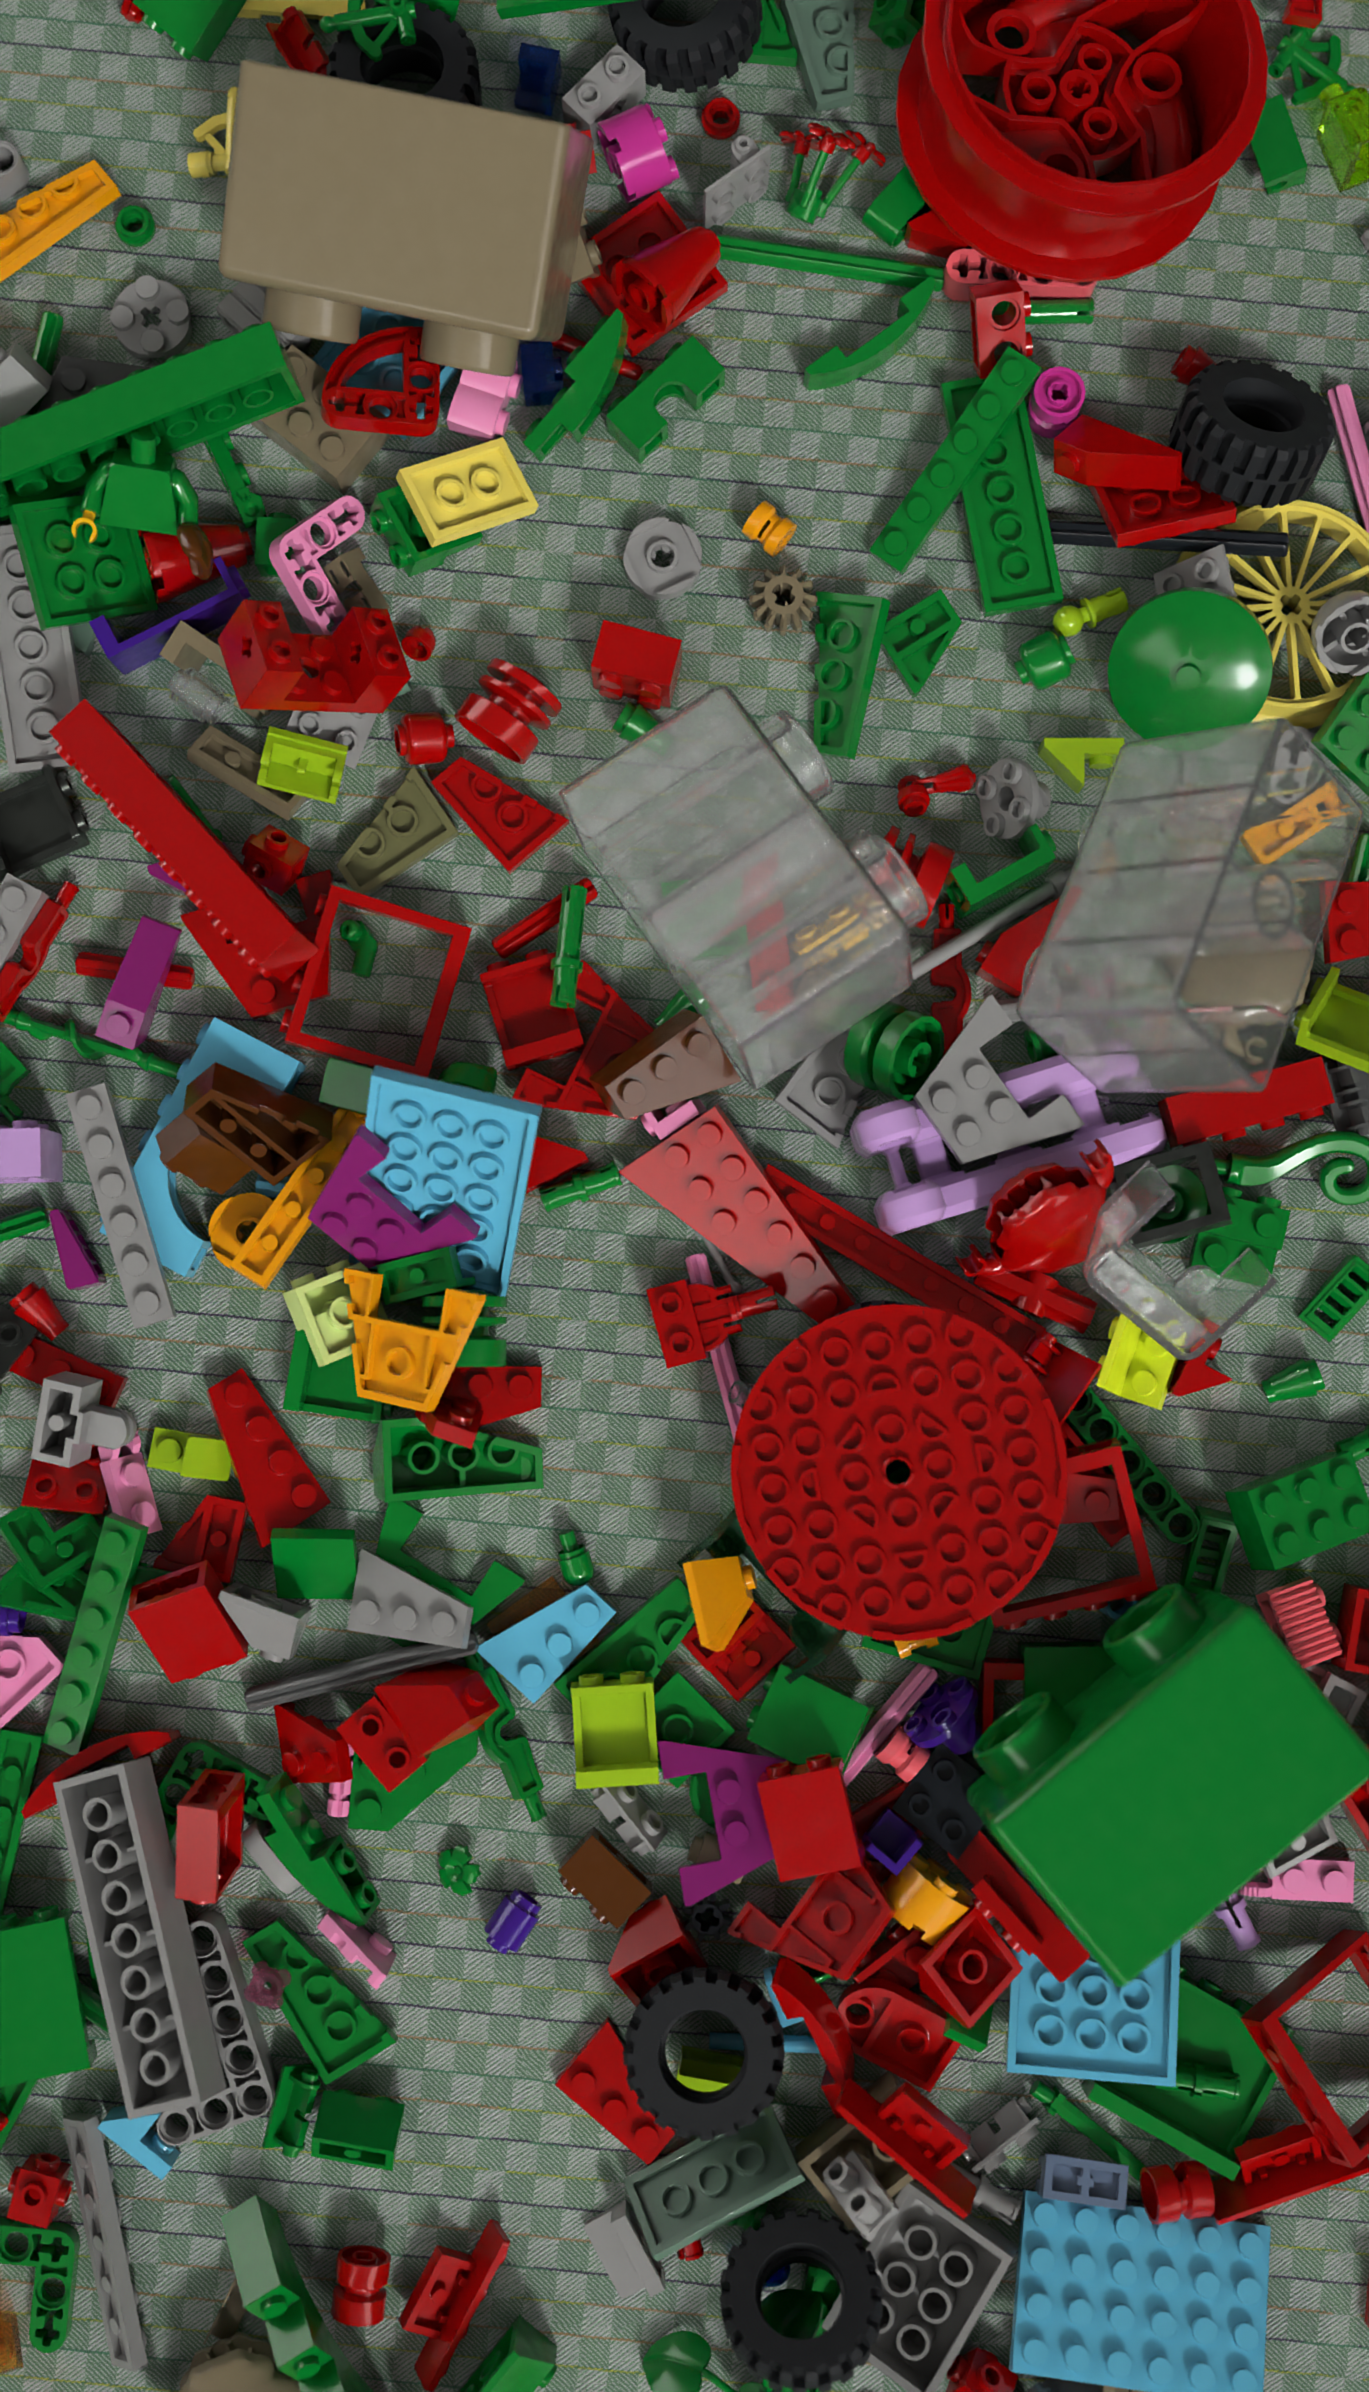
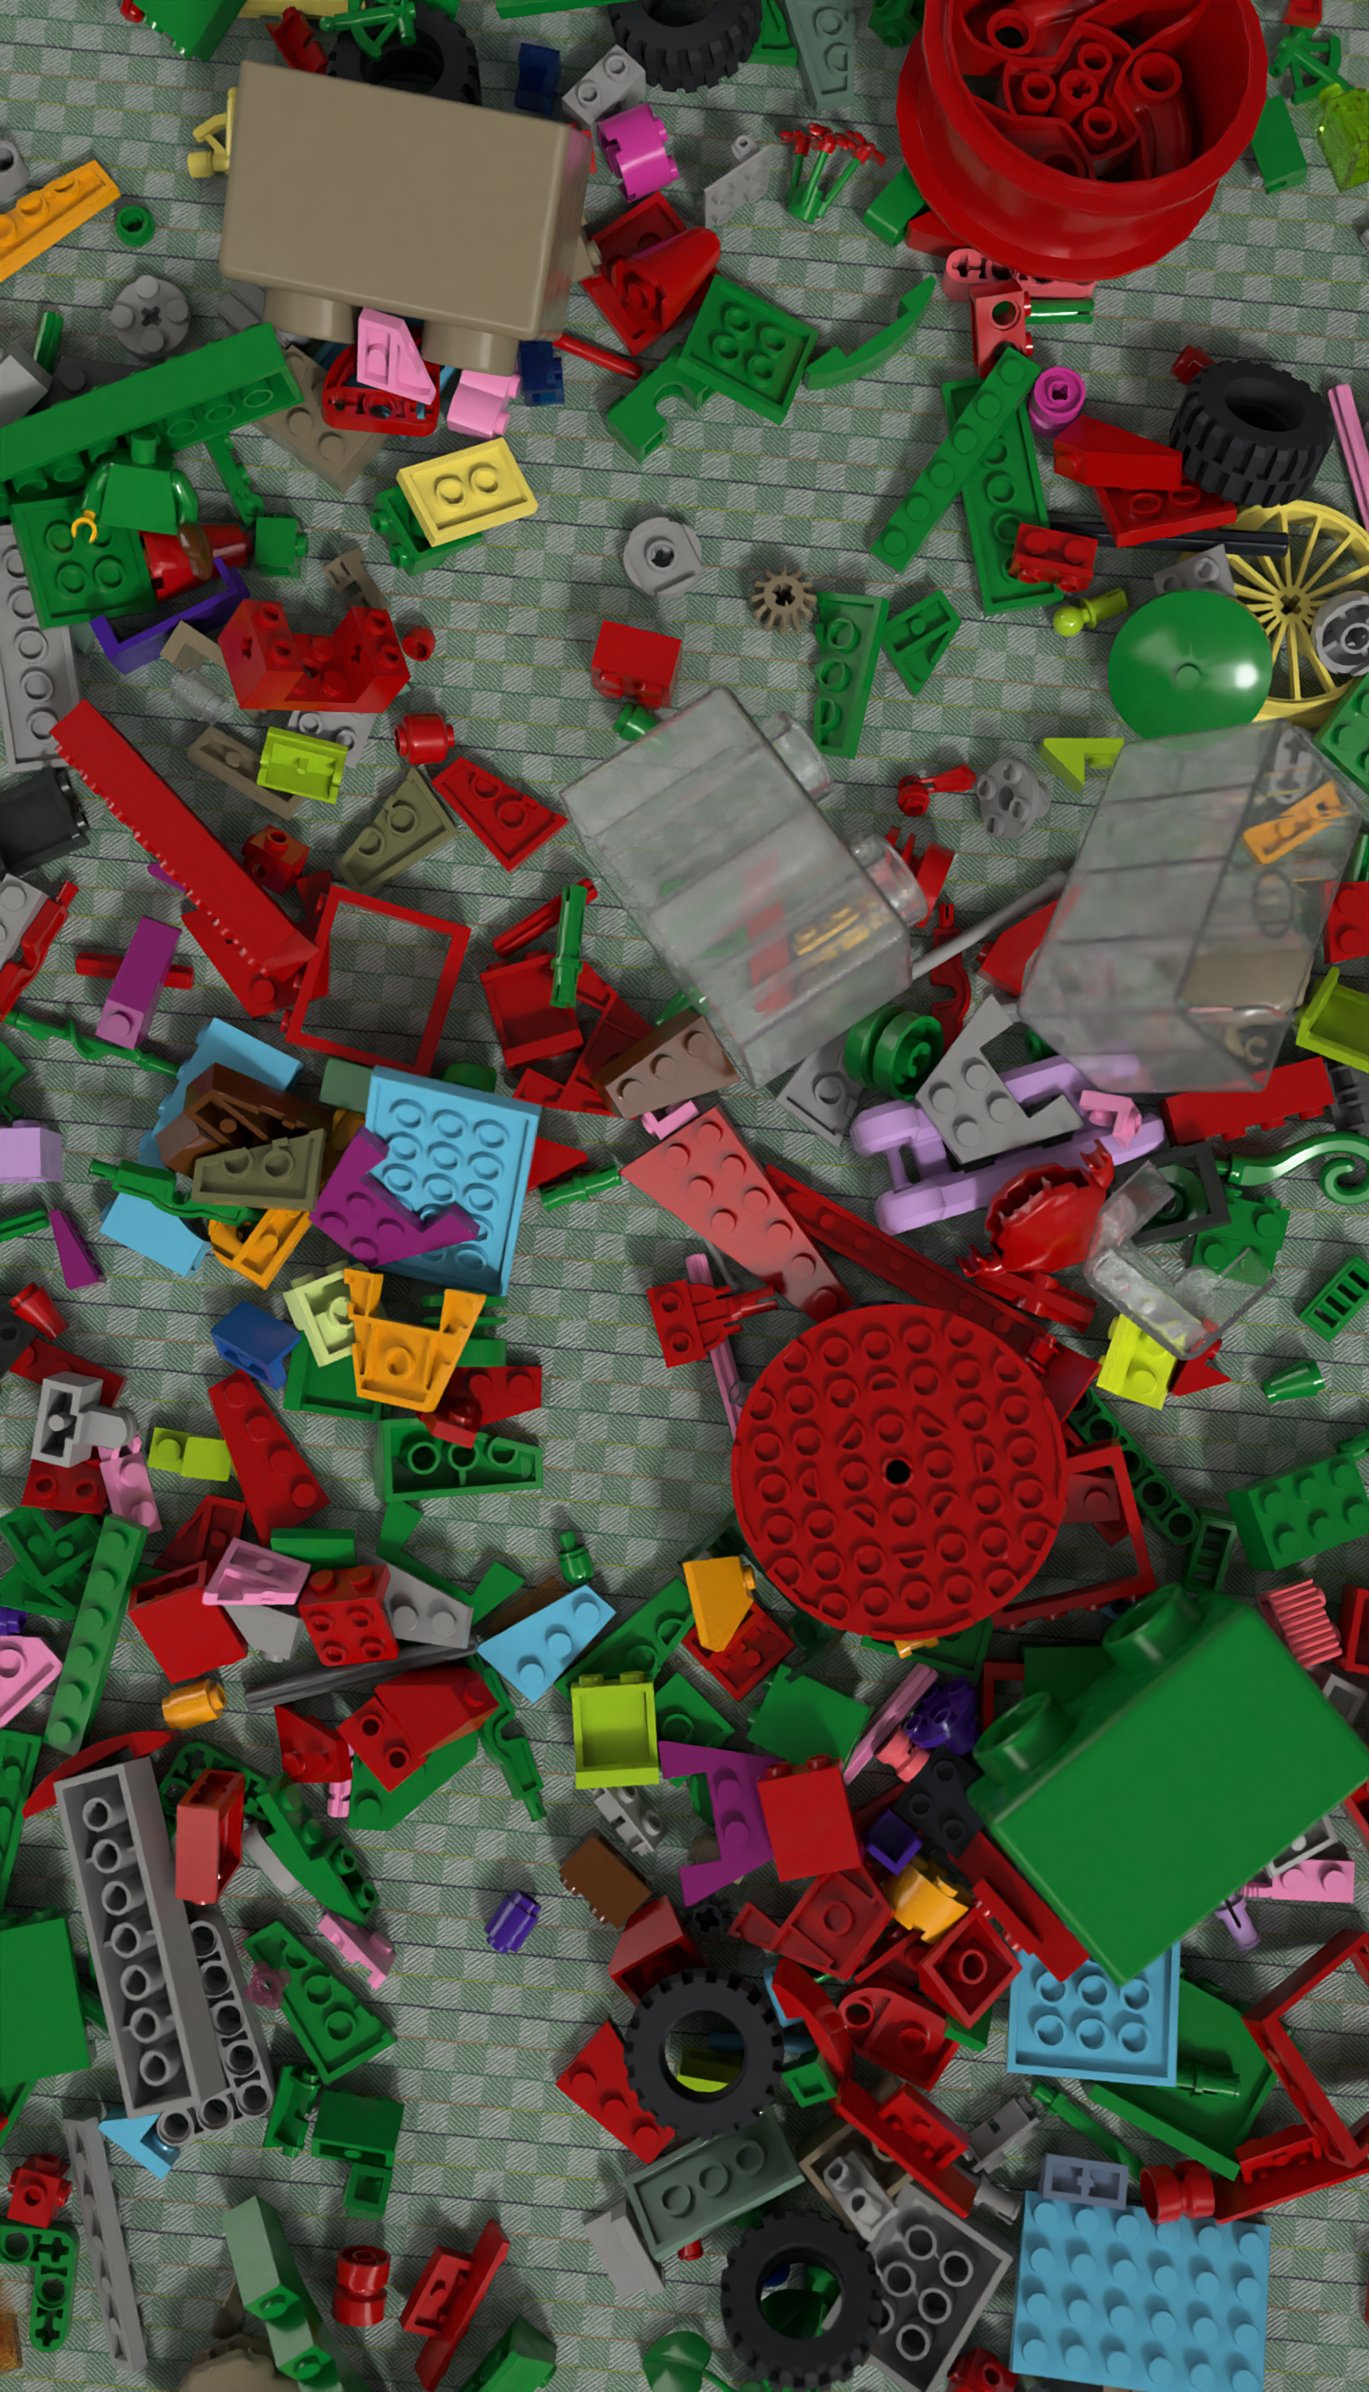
light grey plate [65,1083,177,1329] -> none
green hinge [167,774,223,841] -> none
bright pink beam [269,495,365,635] -> none
green arm [339,919,378,978] -> none
green panel [376,1246,476,1305] -> none
green plant [438,1844,481,1896] -> none
red wheel [454,658,562,765] -> none
green slope [522,308,628,463] -> none
red plate [701,97,740,140] -> none
green axle [716,234,945,292] -> none
light orange wheel [742,500,797,557] -> none
green panel [942,823,1056,920] -> none
green head [1014,631,1076,690] -> none
none -> green piece [87,1158,267,1227]
none -> light orange brick [162,1678,227,1730]
none -> olive wing [190,1128,327,1212]
none -> bright pink wing [202,1538,311,1605]
none -> blue panel [210,1300,302,1391]
none -> red bracket [297,1564,400,1666]
none -> green brick [341,2162,394,2222]
none -> bright pink wing [357,308,436,406]
none -> green plate [674,274,820,426]
none -> green tile [782,2048,840,2107]
none -> red bracket [1008,523,1098,592]
none -> bright pink bracket [1079,1089,1142,1148]

